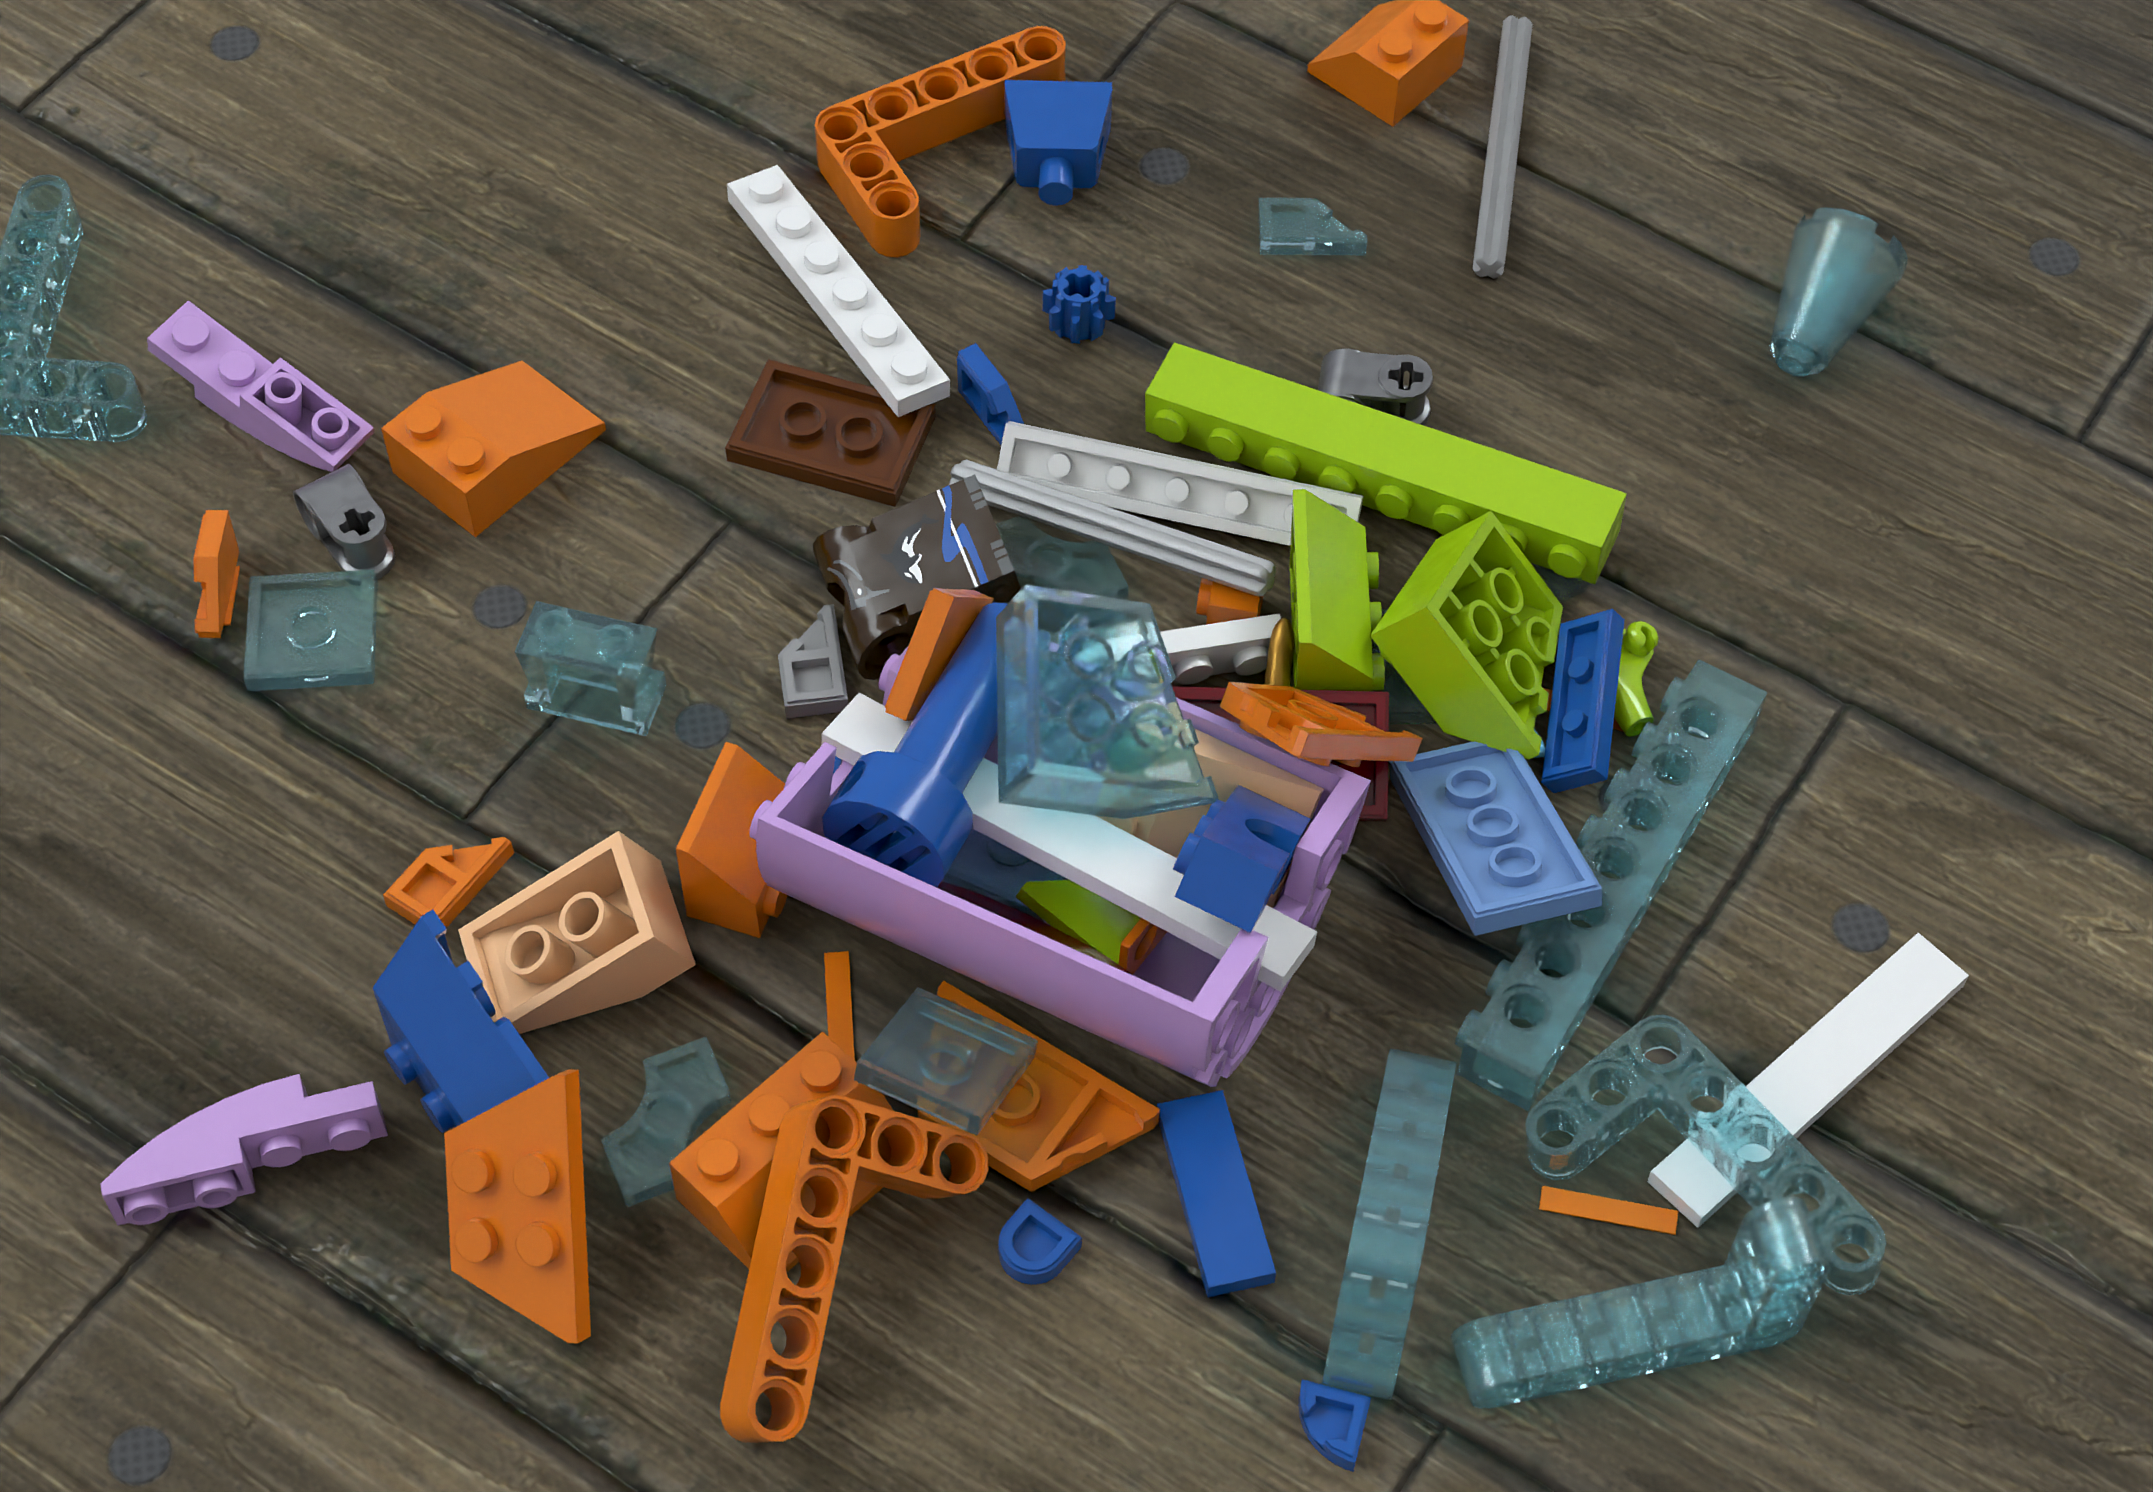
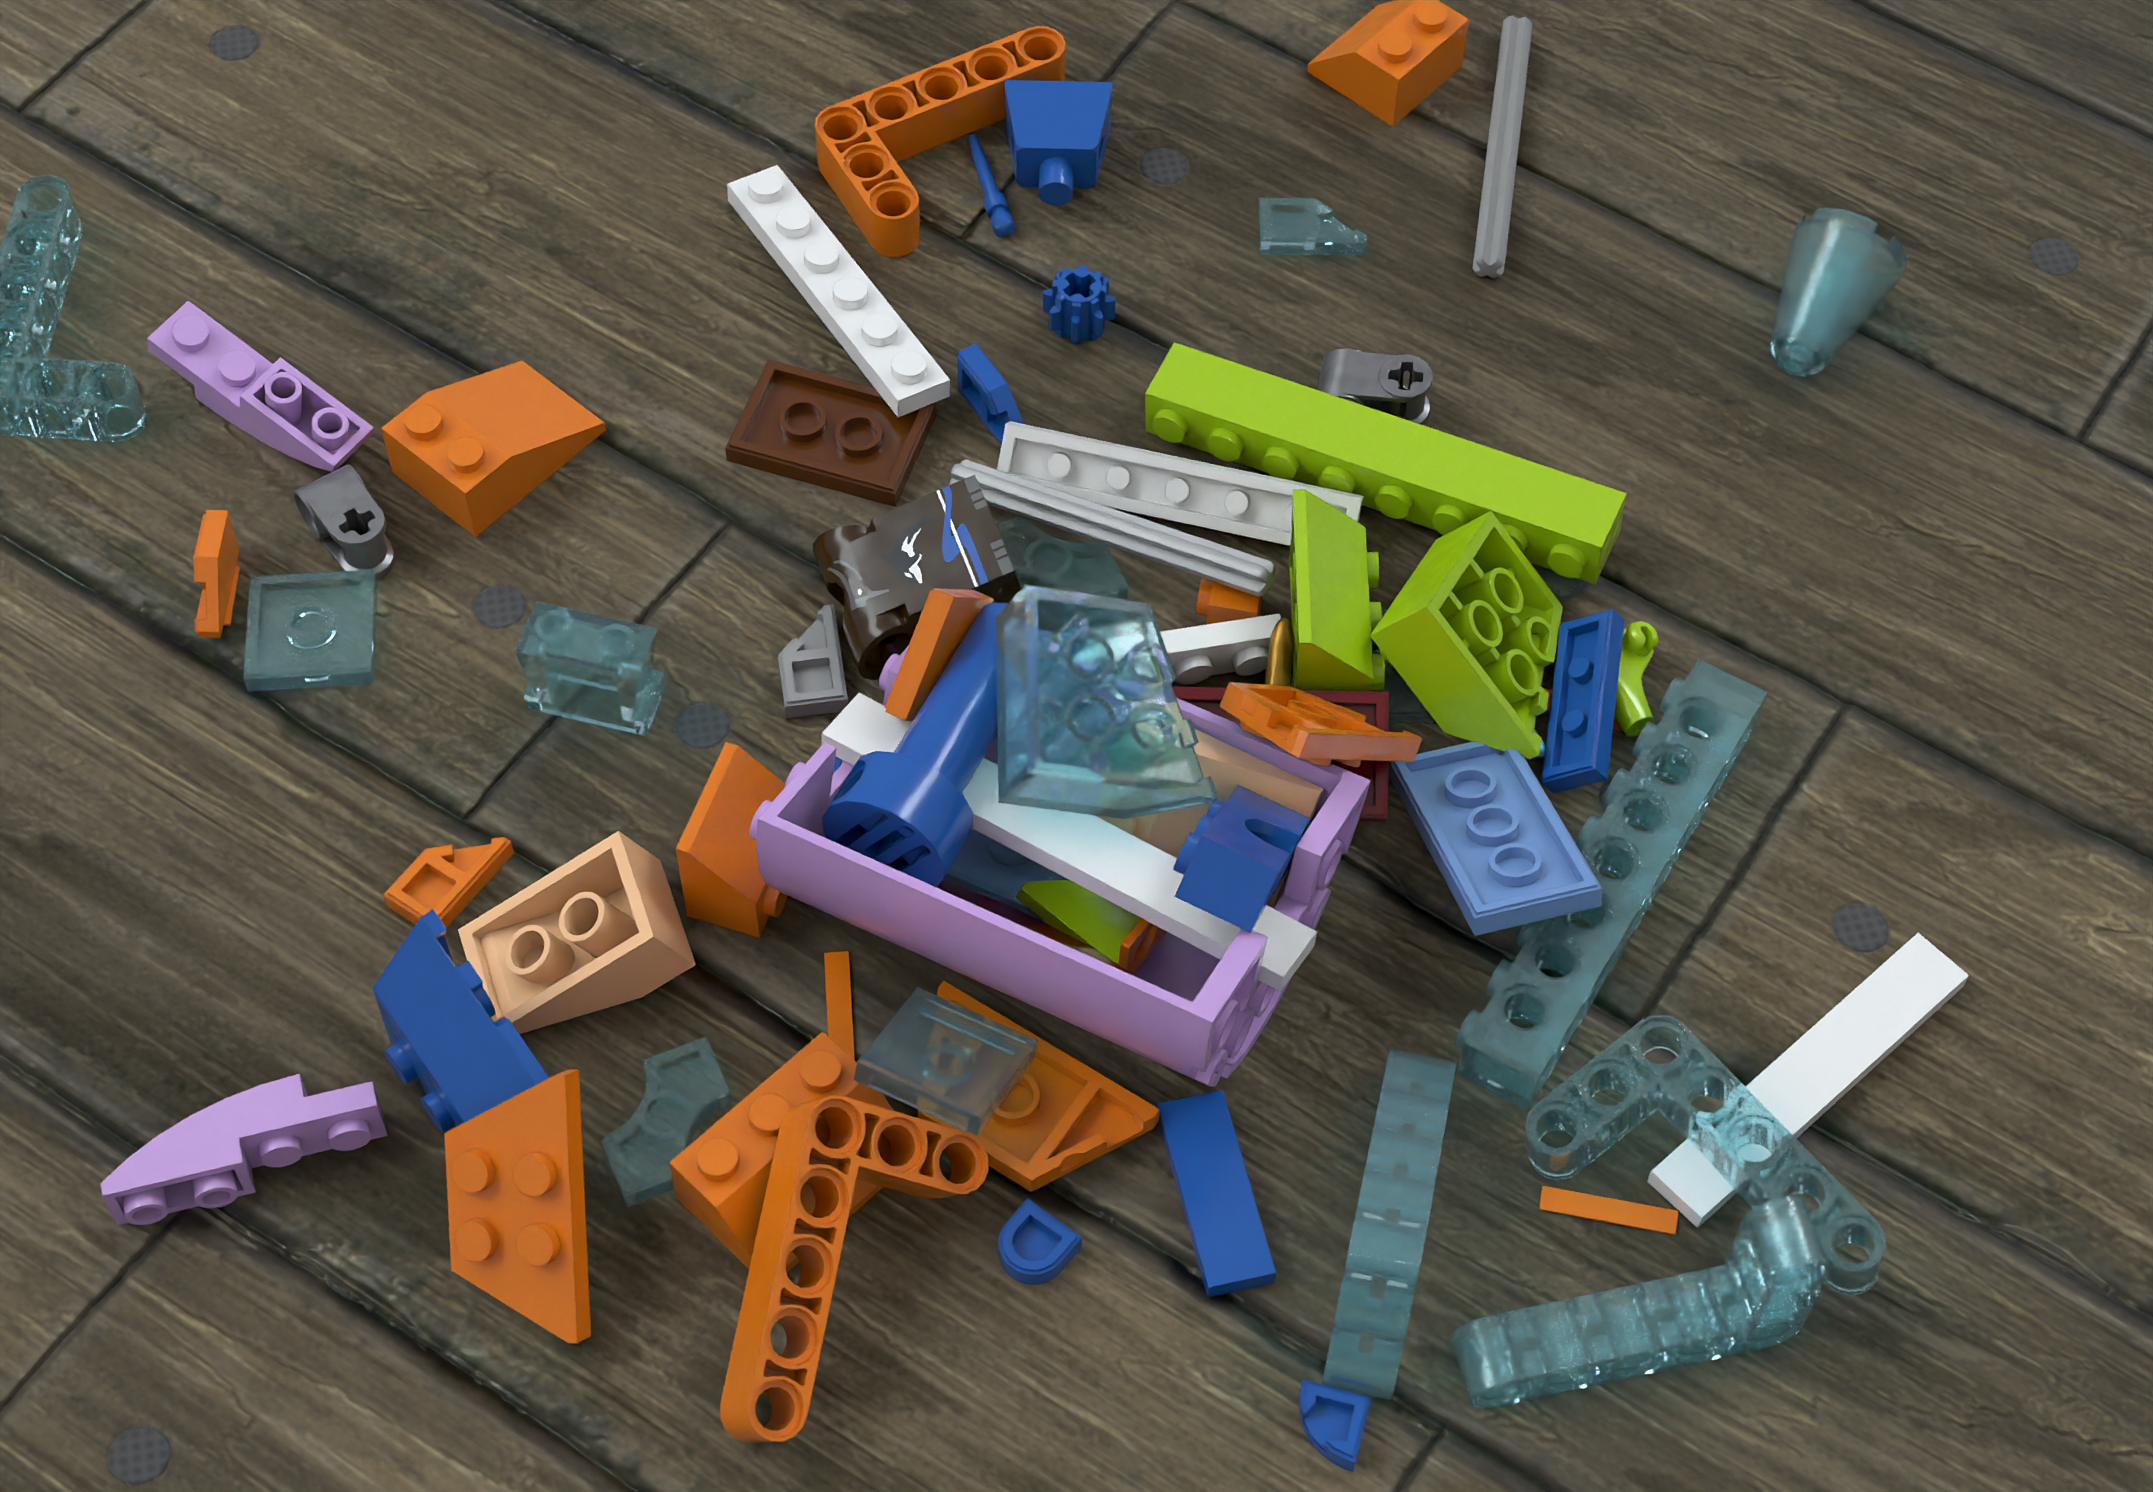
none -> blue piece [967,134,1015,238]

